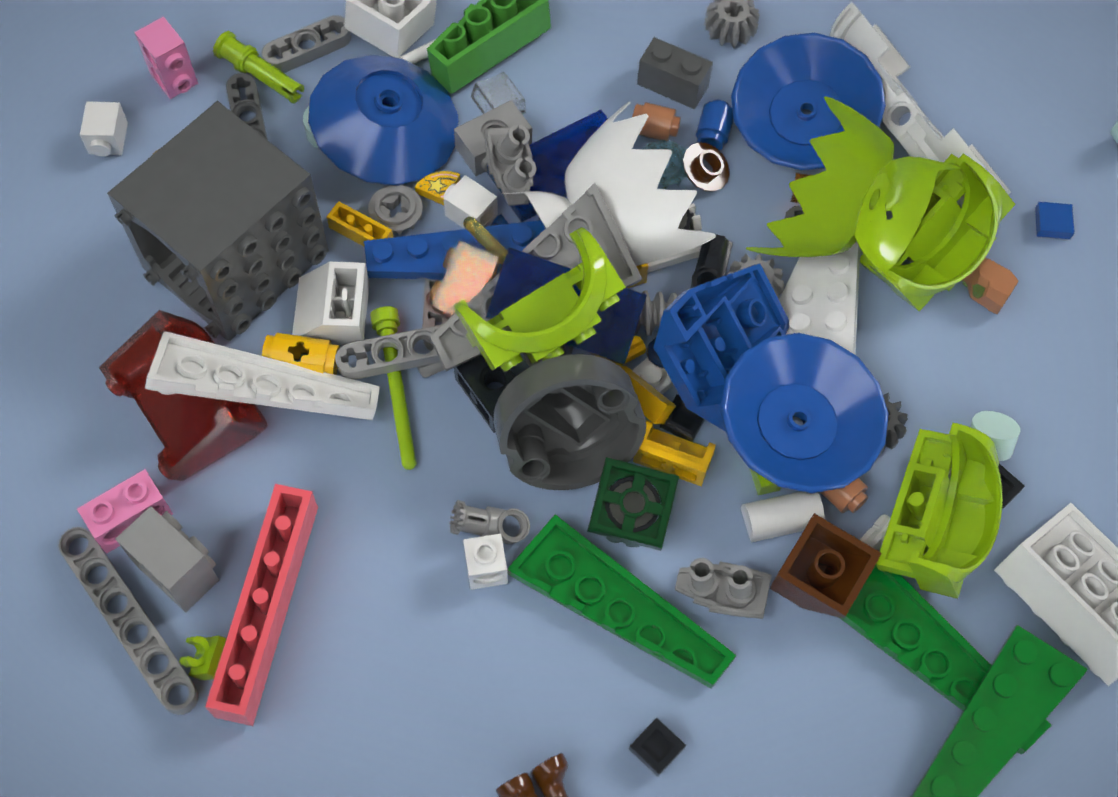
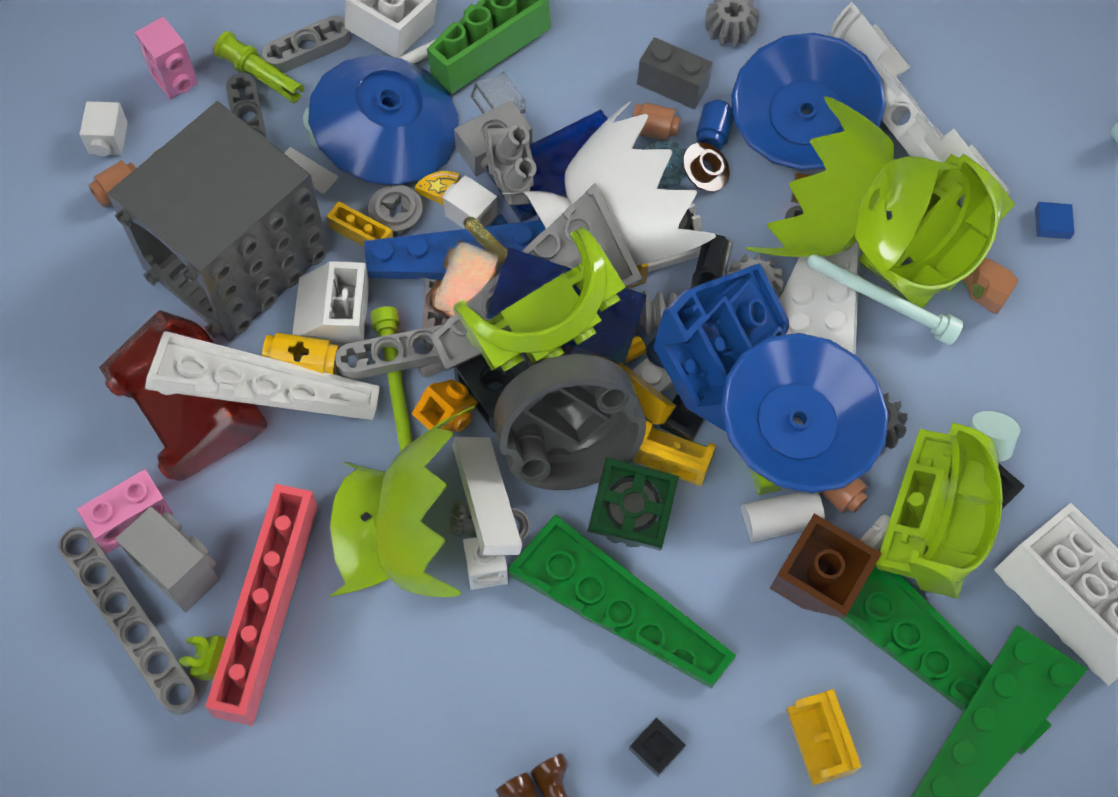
light grey connector [675,558,772,619] -> none
none -> nougat brick [88,160,136,208]
none -> white sticker [284,147,339,194]
none -> lime piece [328,406,475,597]
none -> light orange brick [411,379,478,432]
none -> white tile [452,437,522,555]
none -> yellow hinge [786,689,862,786]
none -> light aqua piece [807,254,963,345]

